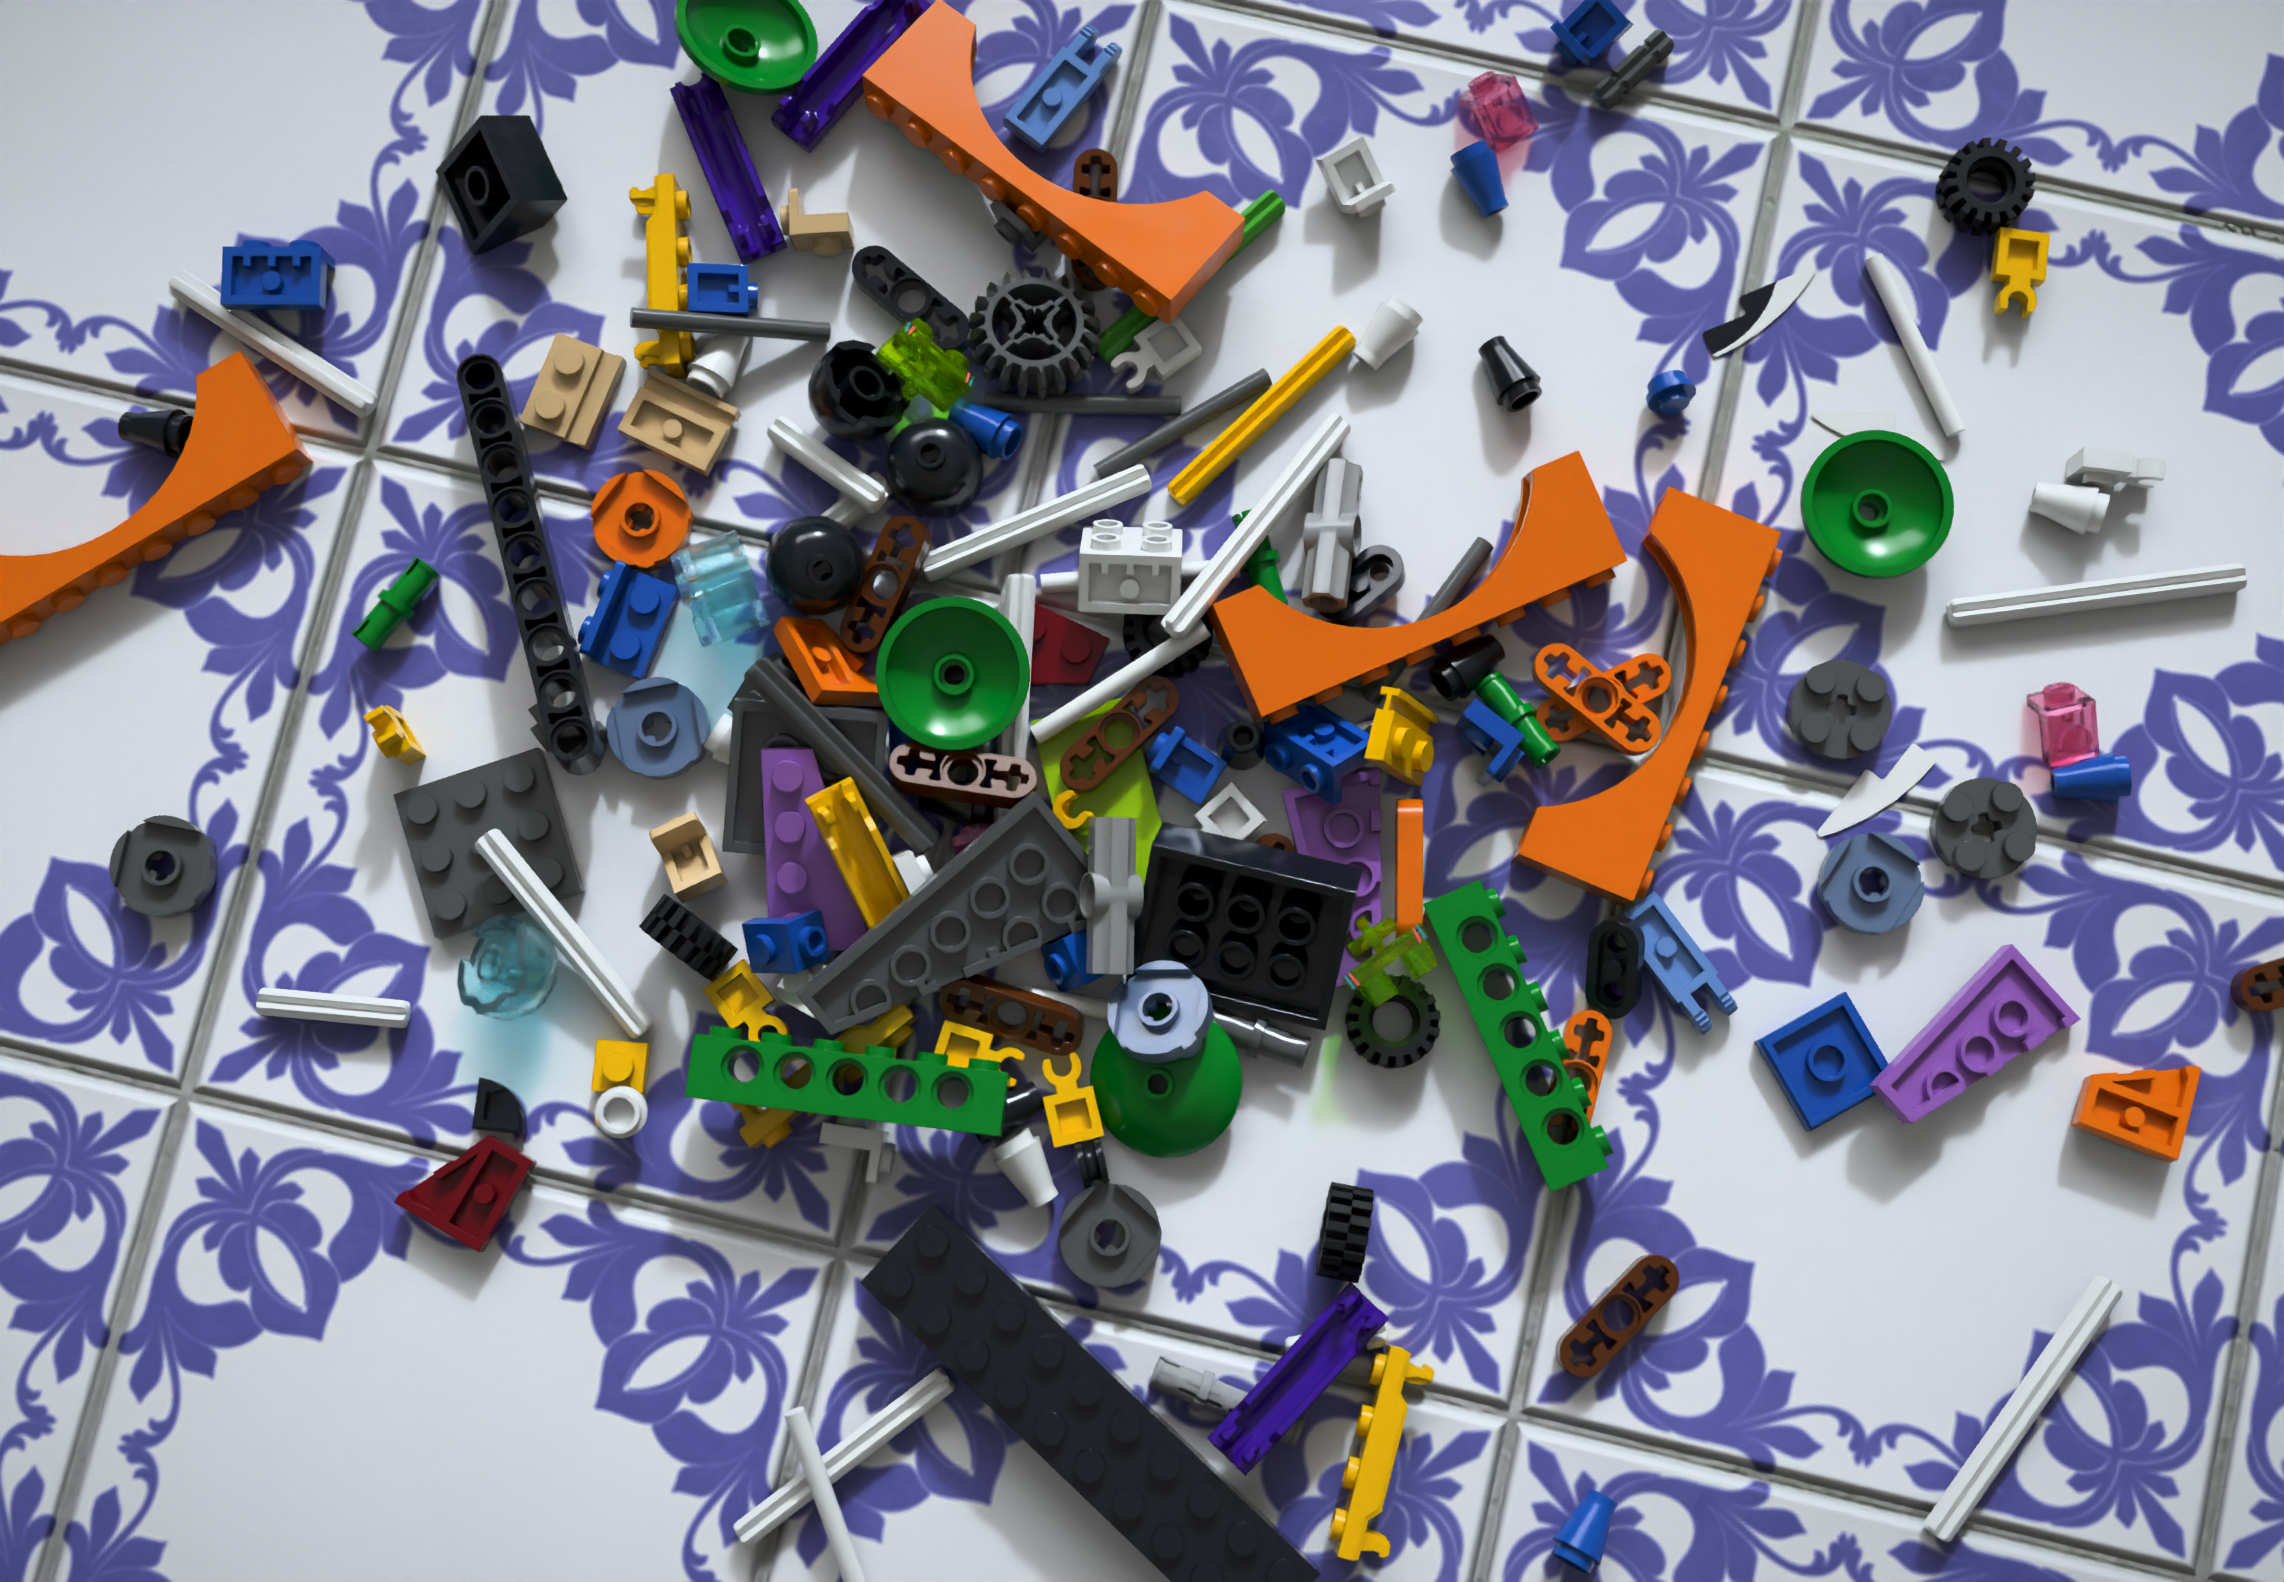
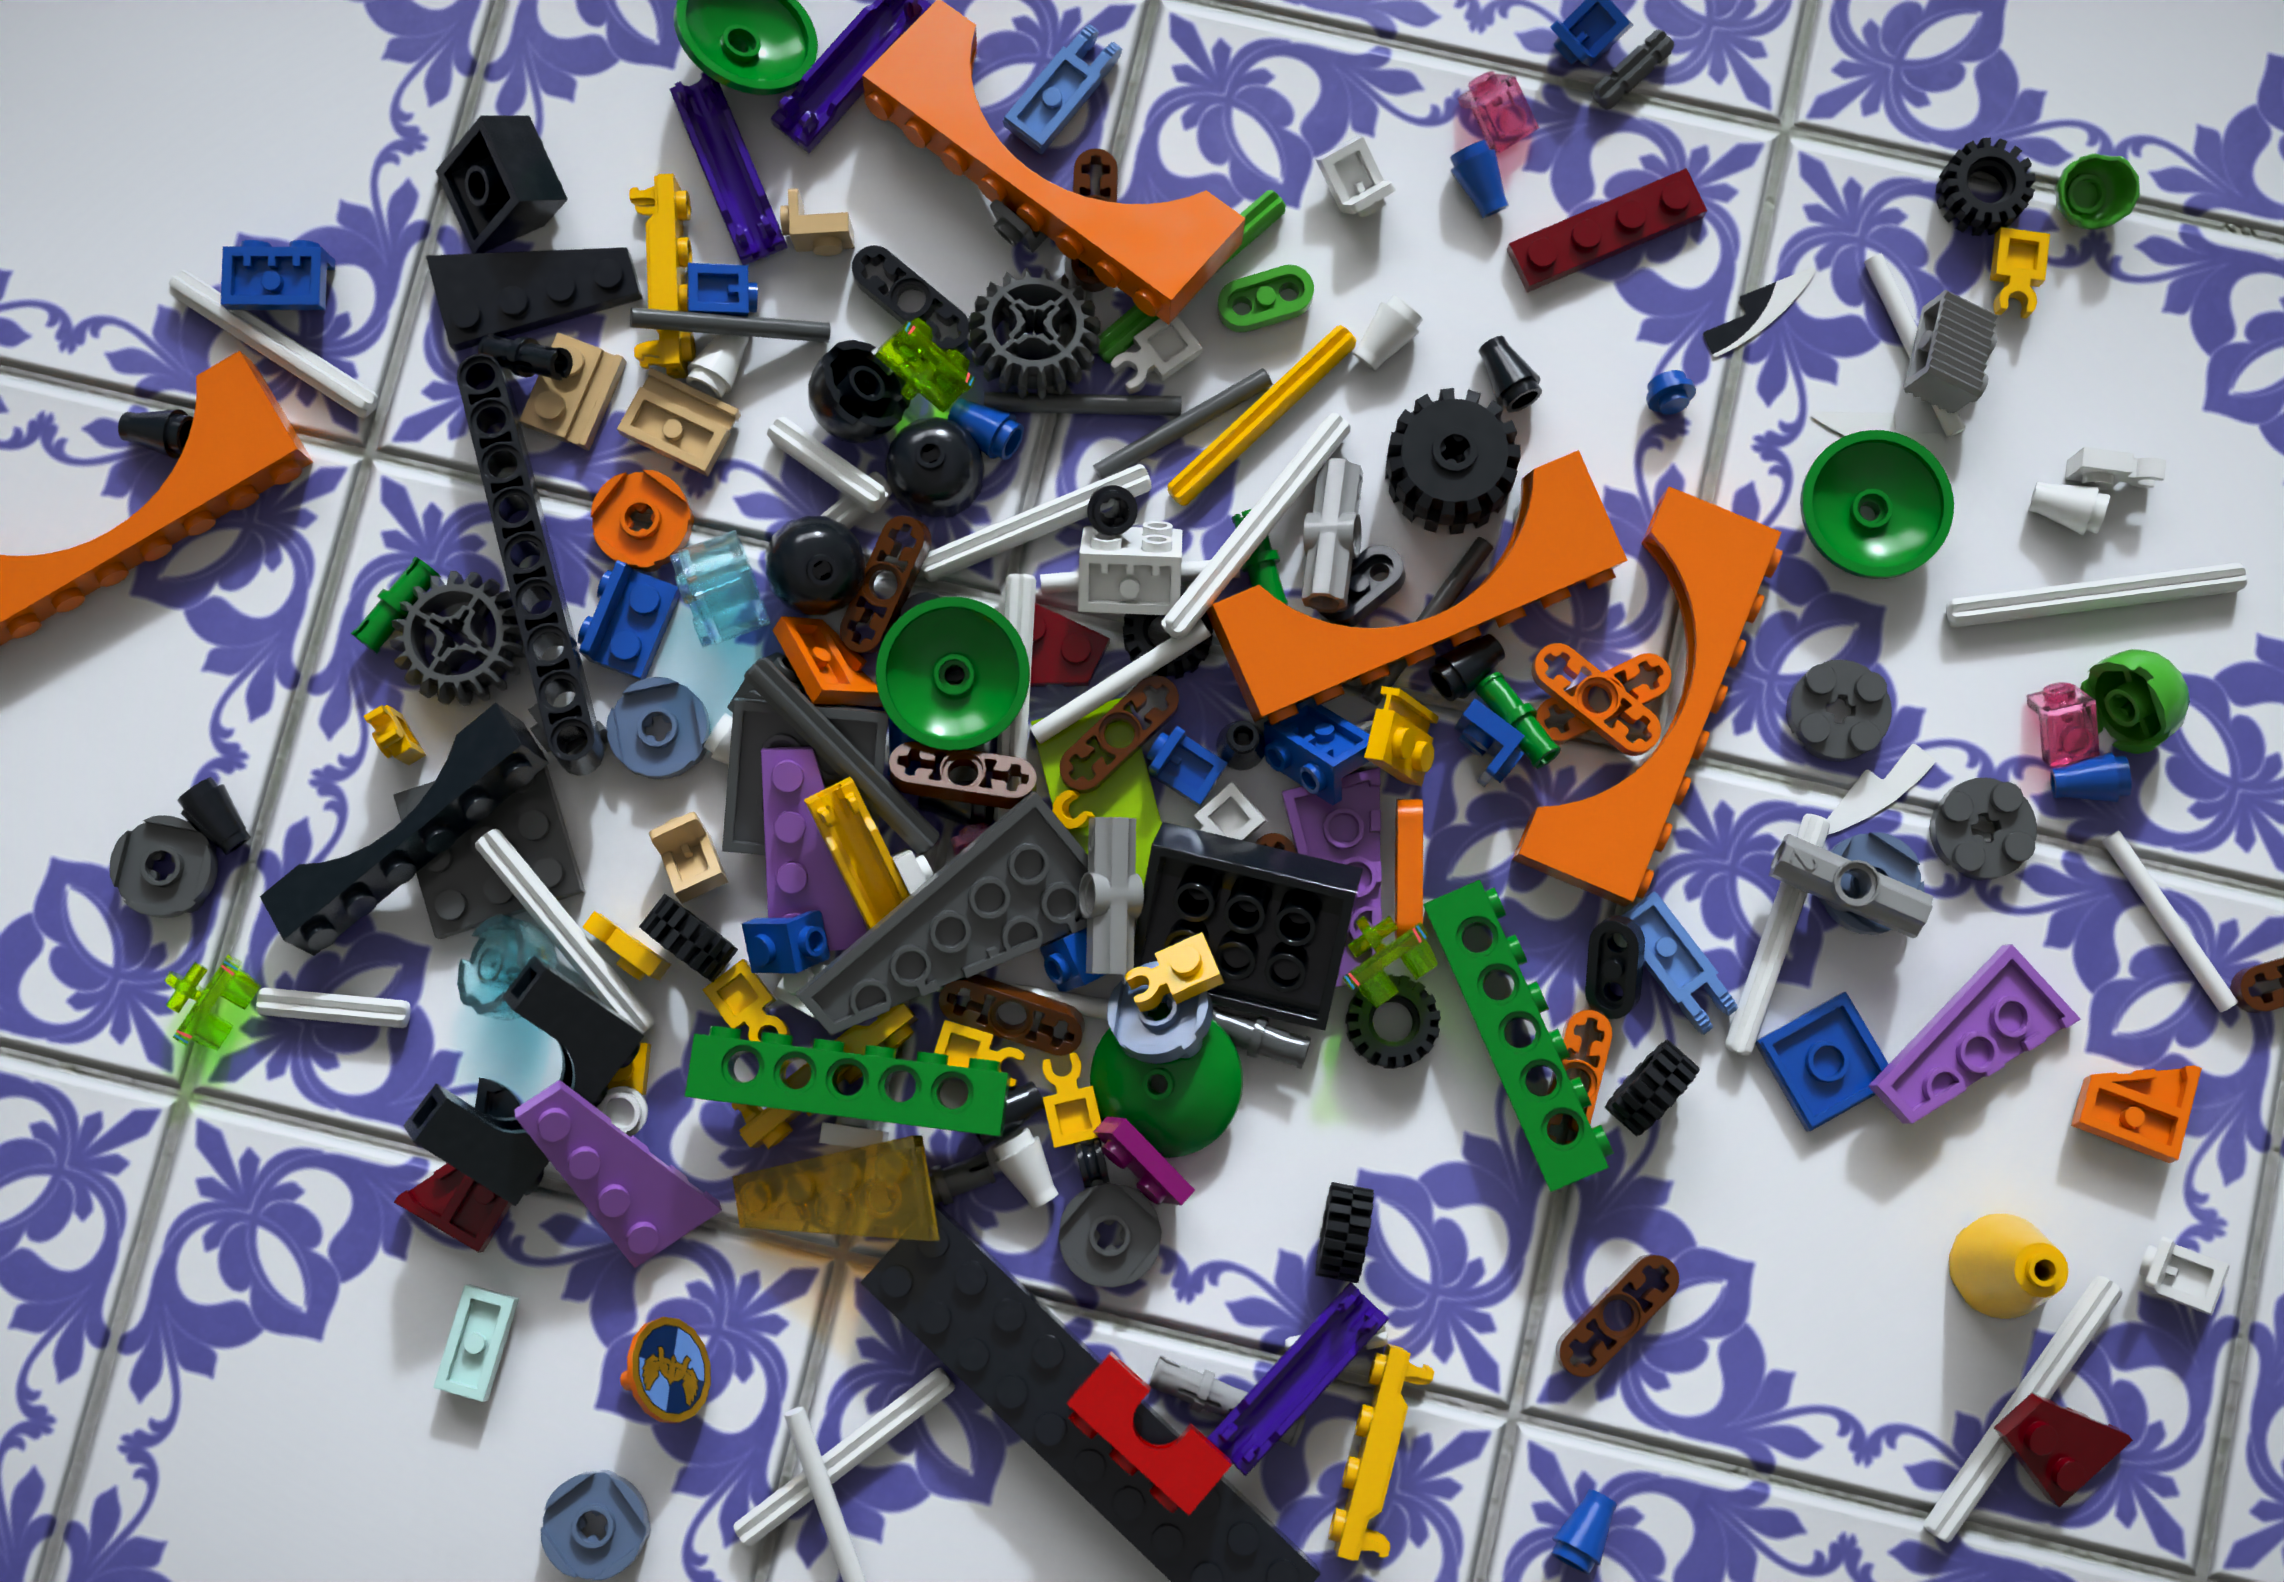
none -> clear neon green hips [164,954,261,1051]
none -> black cone [177,777,251,855]
none -> black arch [260,703,549,956]
none -> dark grey gear [390,571,526,706]
none -> black arch [403,955,644,1206]
none -> black wing [426,247,643,352]
none -> light aqua plate [433,1284,519,1402]
none -> black pin [478,334,573,381]
none -> medium lavender wing [514,1080,722,1268]
none -> sand blue plate [541,1470,650,1581]
none -> yellow plate [582,911,672,981]
none -> shield [620,1317,711,1424]
none -> clear yellow wing [732,1135,940,1241]
none -> dark grey pin [888,1151,996,1219]
none -> red arch [1067,1351,1232,1515]
none -> black cone [1087,485,1138,536]
none -> magenta plate [1093,1117,1195,1206]
none -> yellow plate [1124,932,1224,1012]
none -> bright green plate [1218,265,1314,333]
none -> black wheel [1386,388,1521,535]
none -> dark red plate [1507,168,1707,293]
none -> black tyre [1605,1040,1700,1137]
none -> white axle [1725,814,1830,1056]
none -> light grey piece [1768,834,1934,938]
none -> light grey brick [1904,290,1998,413]
none -> yellow cone [1949,1214,2069,1319]
none -> dark red wing [1993,1393,2133,1508]
none -> bright green hair [2055,153,2140,230]
none -> bright green cylinder [2080,649,2190,754]
none -> white bar [2101,830,2238,1013]
none -> white bracket [2139,1236,2230,1316]

